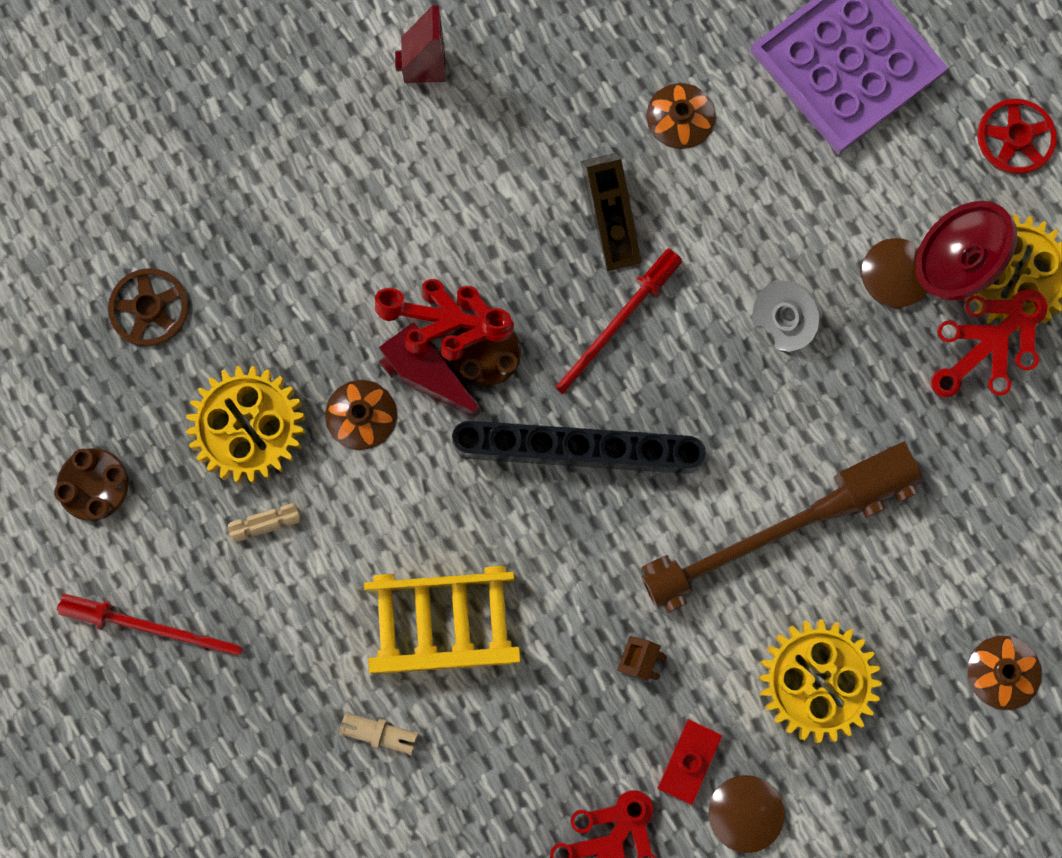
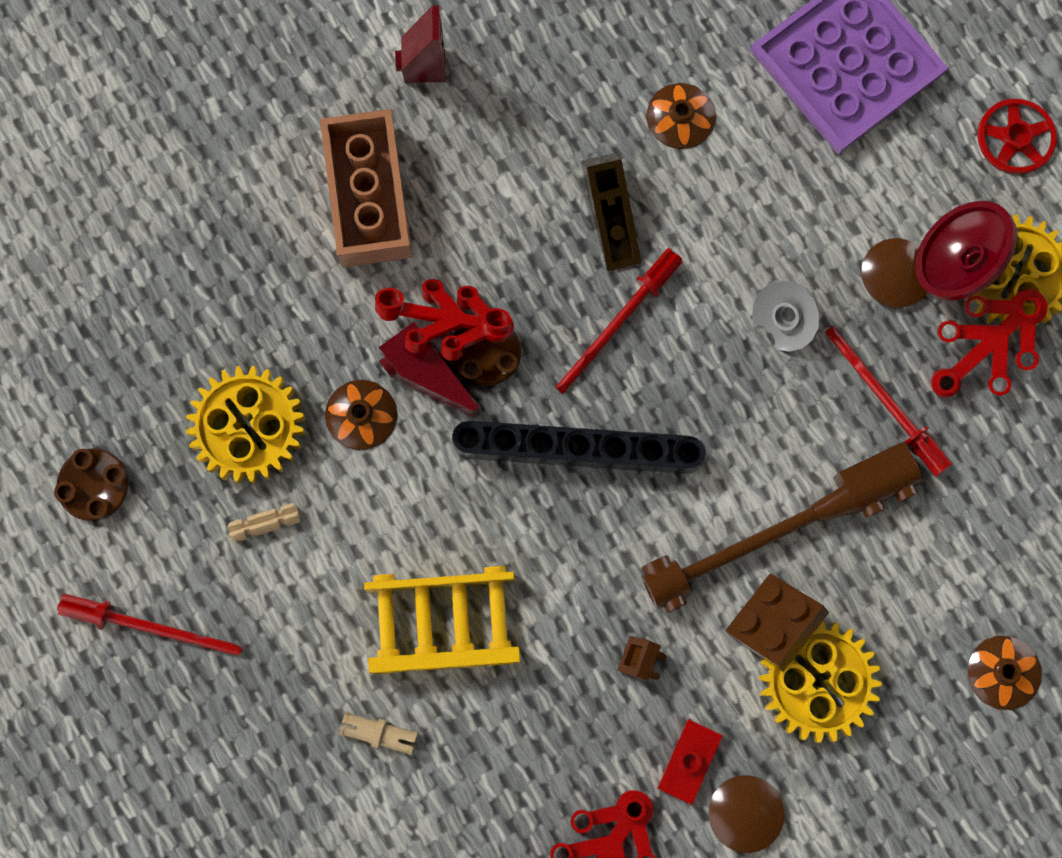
reddish brown wheel [108,268,189,347] -> none
none -> nougat brick [320,109,413,268]
none -> reddish brown plate [725,573,829,672]
none -> red piece [825,325,953,477]

